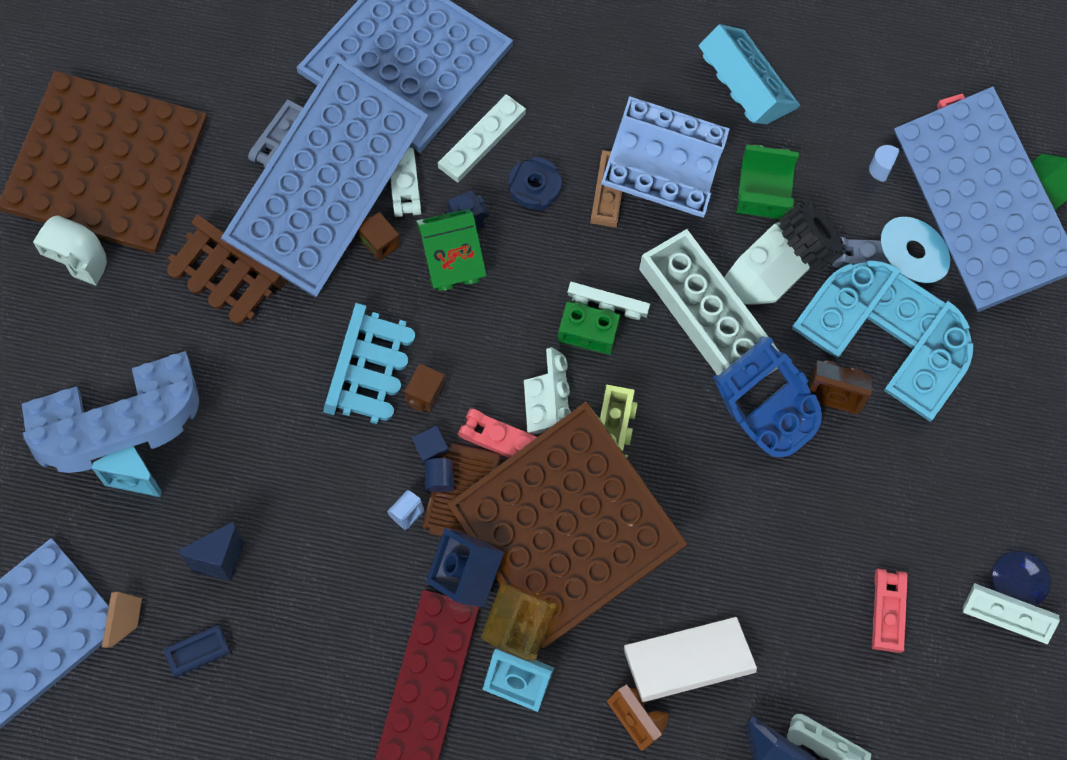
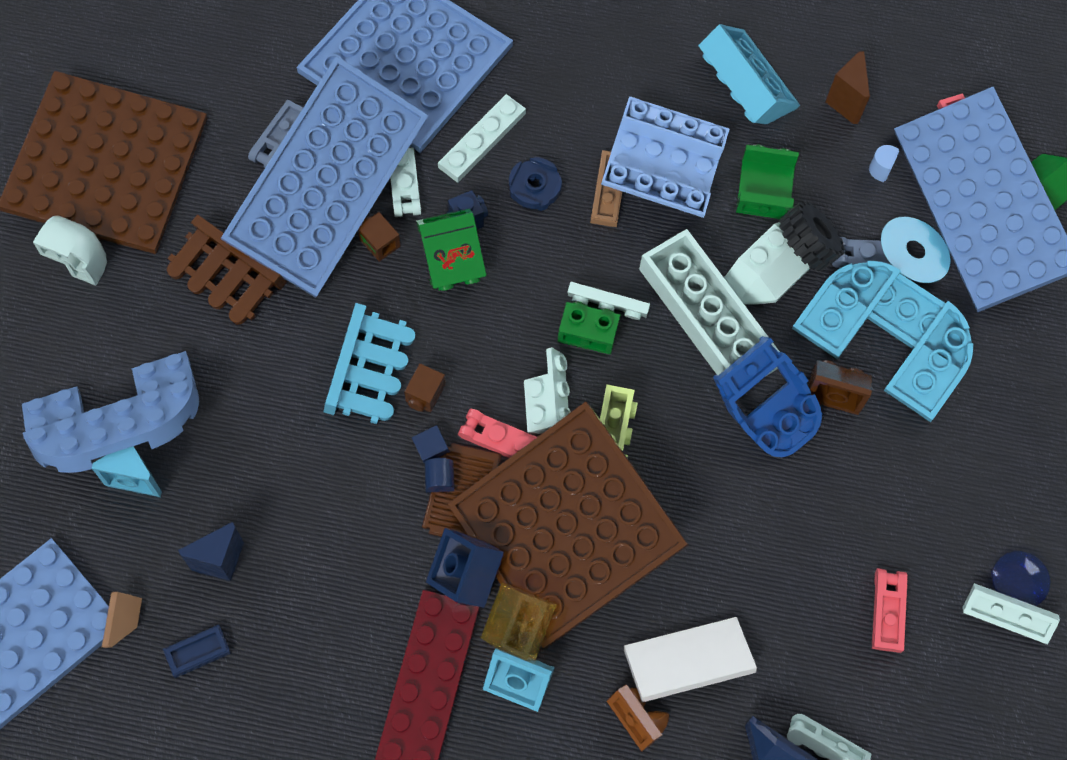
light blue brick [387,490,425,530] -> none
none -> reddish brown slope [825,51,870,124]

